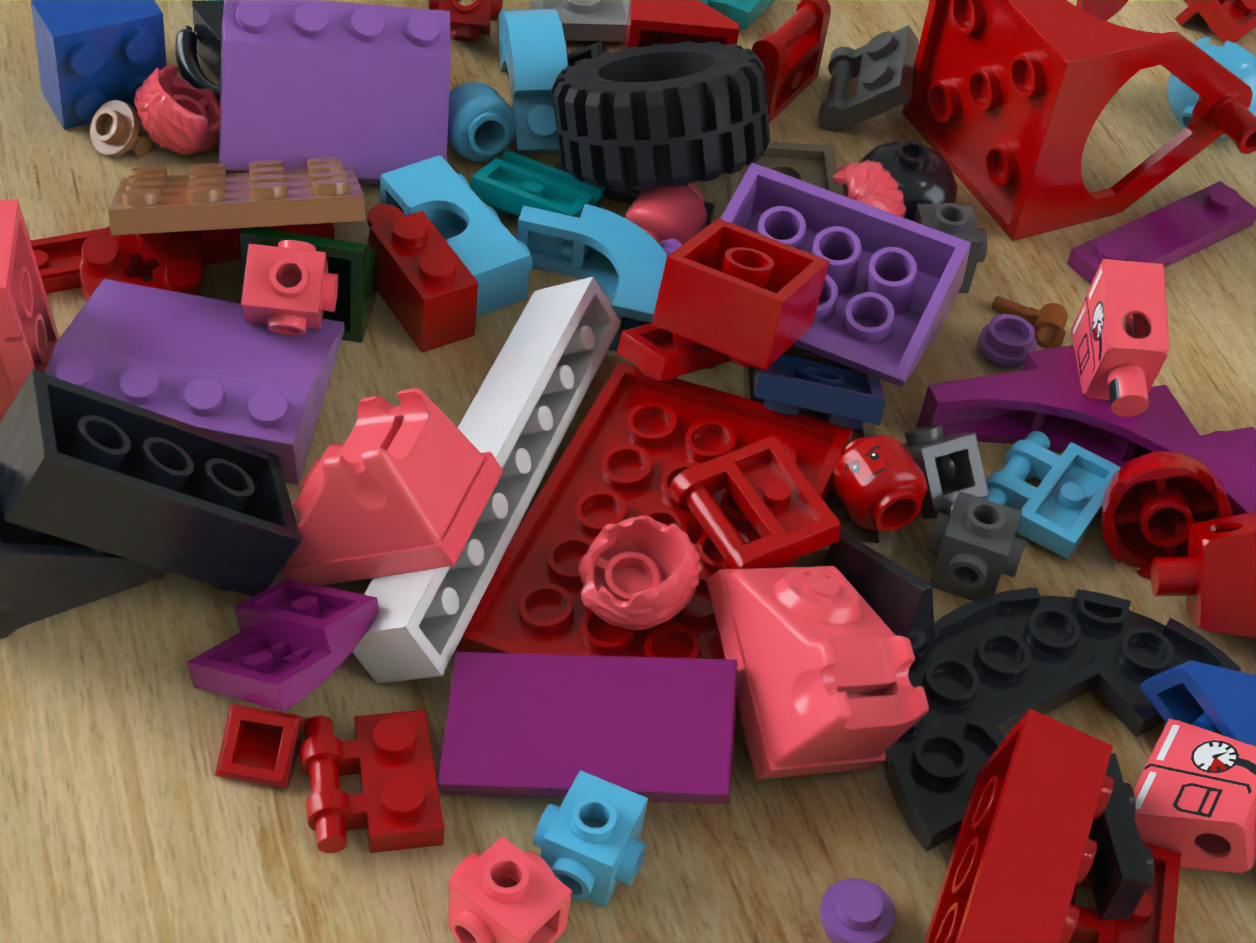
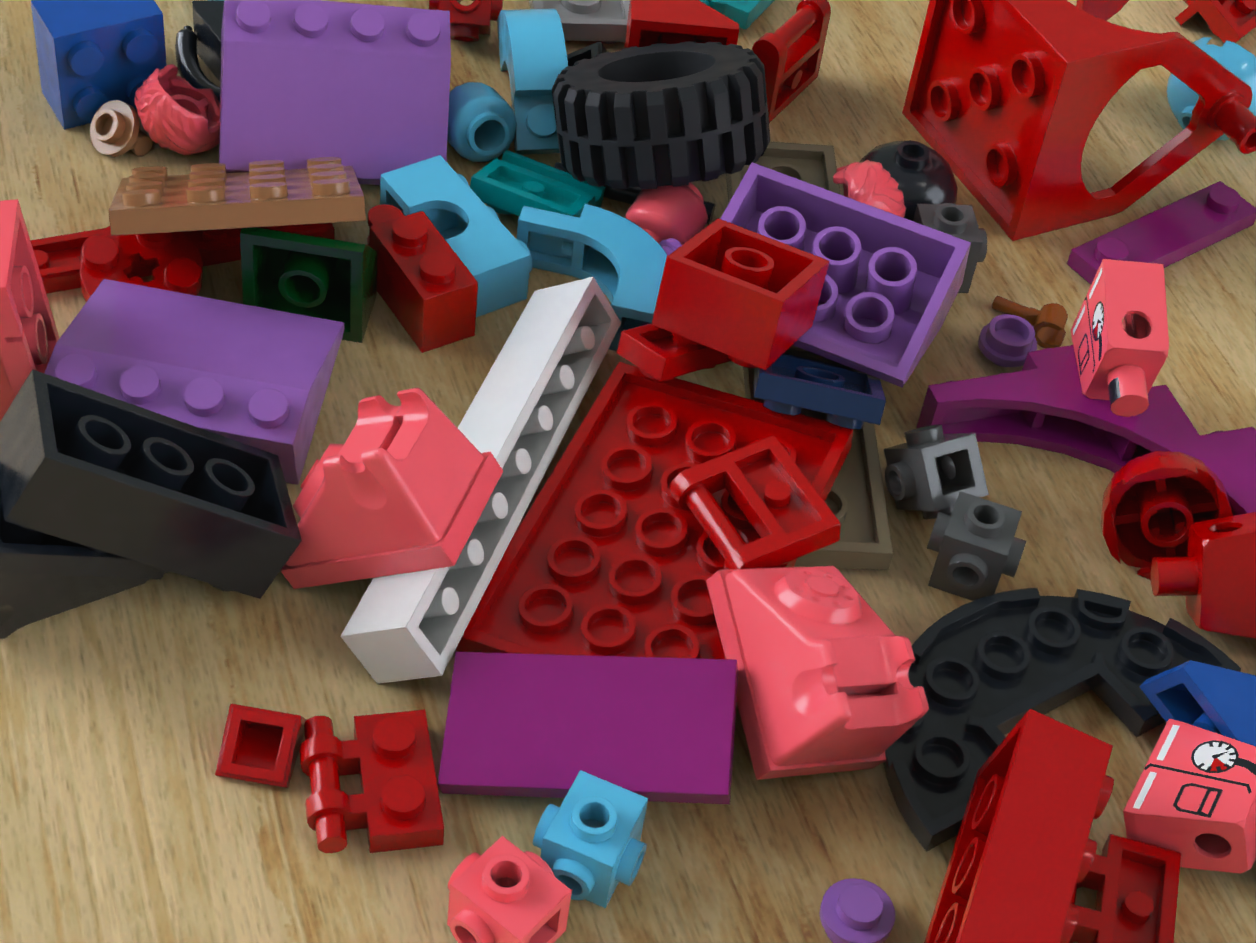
magenta slope [187,579,379,712] -> none
coral brick [241,240,338,336] -> none
coral hair [579,515,702,630] -> none
dark grey plate [818,25,919,132] -> none
black slope [823,531,935,652] -> none
red head [831,435,928,532] -> none
medium azure plate [981,431,1121,560] -> none
black plate [1088,753,1154,920] -> none

